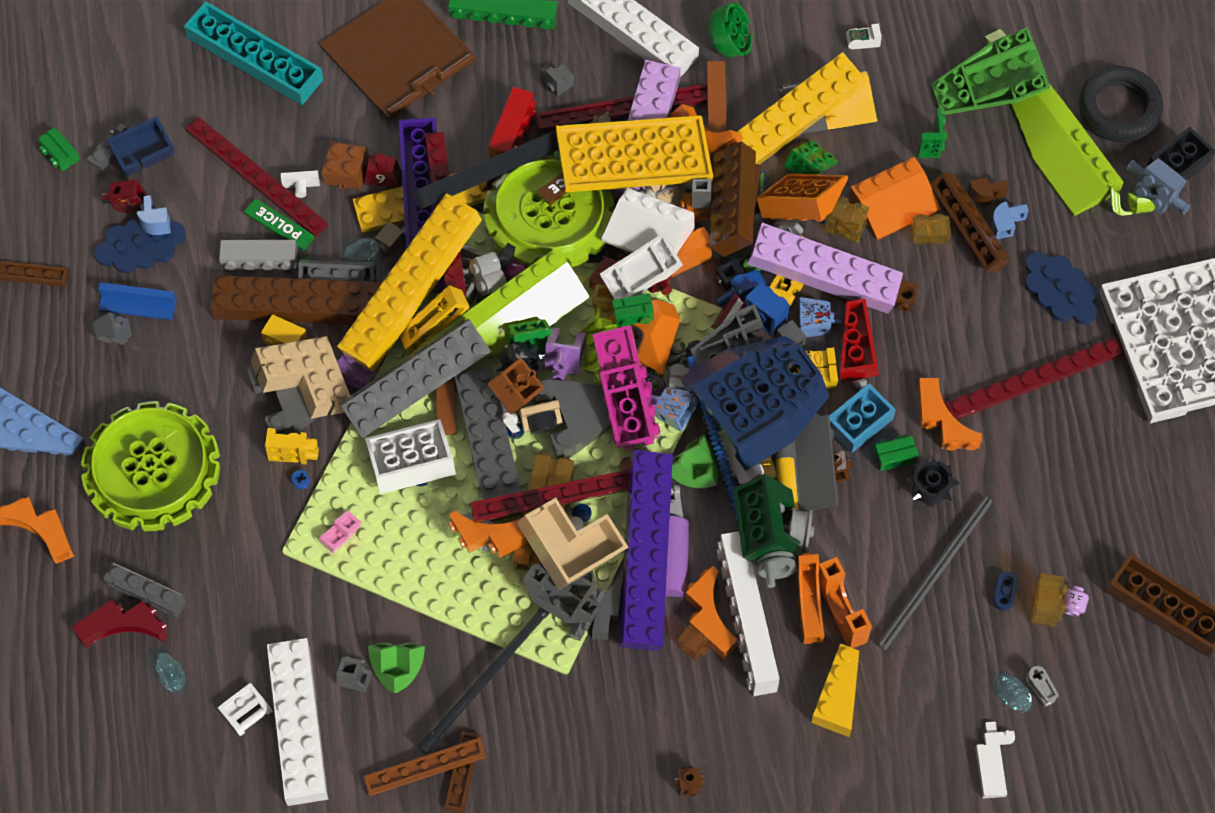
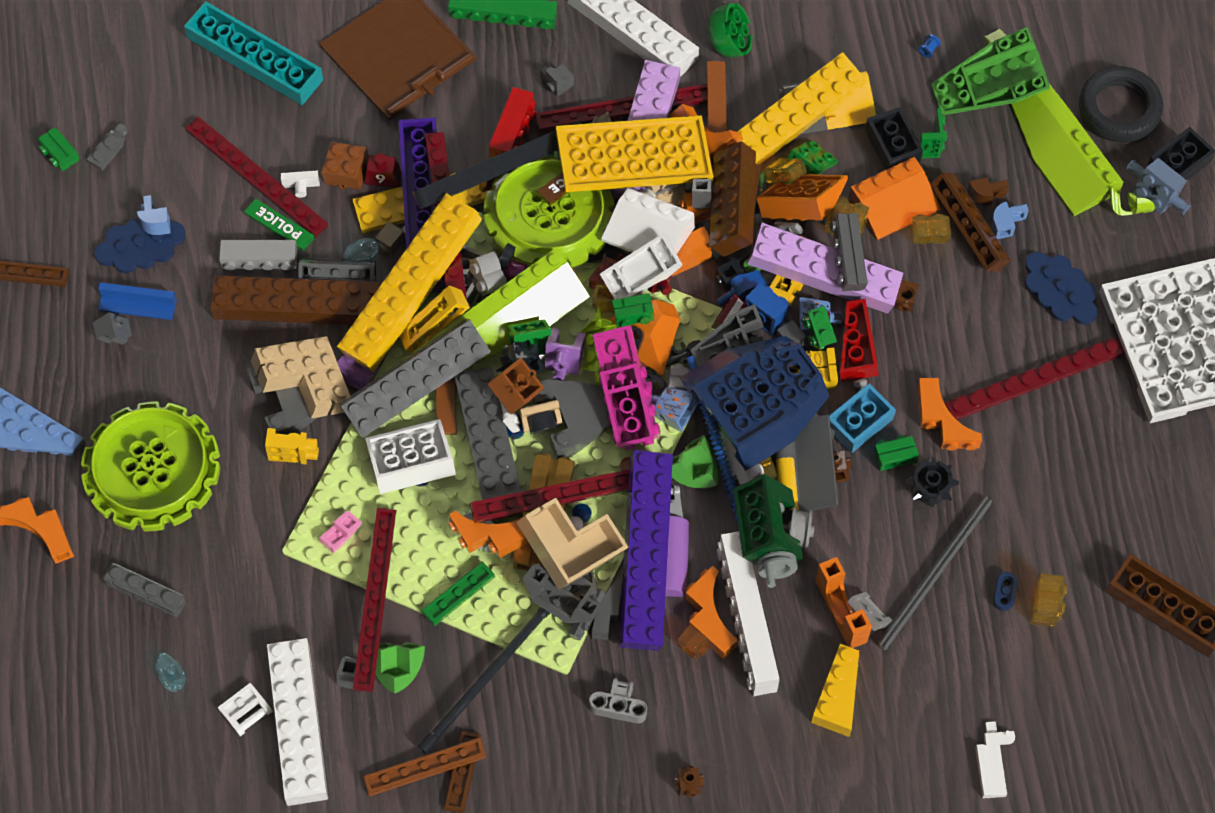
dark red arch [72,600,168,648] -> none
dark red torso [101,179,148,213] -> none
dark blue piece [107,116,175,178] -> none
yellow brick [261,314,307,346] -> none
blue bush [292,470,310,489] -> none
orange arch [796,553,824,644] -> none
white leg [846,23,881,49] -> none
clear light blue arm [997,674,1032,713] -> none
light grey piece [1026,666,1059,707] -> none
lavender head [1060,586,1089,617] -> none
none -> dark red plate [353,508,397,692]
none -> green tile [421,561,495,627]
none -> light grey piece [589,678,647,723]
none -> clear yellow brick [763,158,807,185]
none -> green bracket [801,306,837,350]
none -> dark grey brick [830,213,868,291]
none -> light grey plate [848,592,893,631]
none -> black brick [865,107,923,170]
none -> blue bush [918,34,941,58]

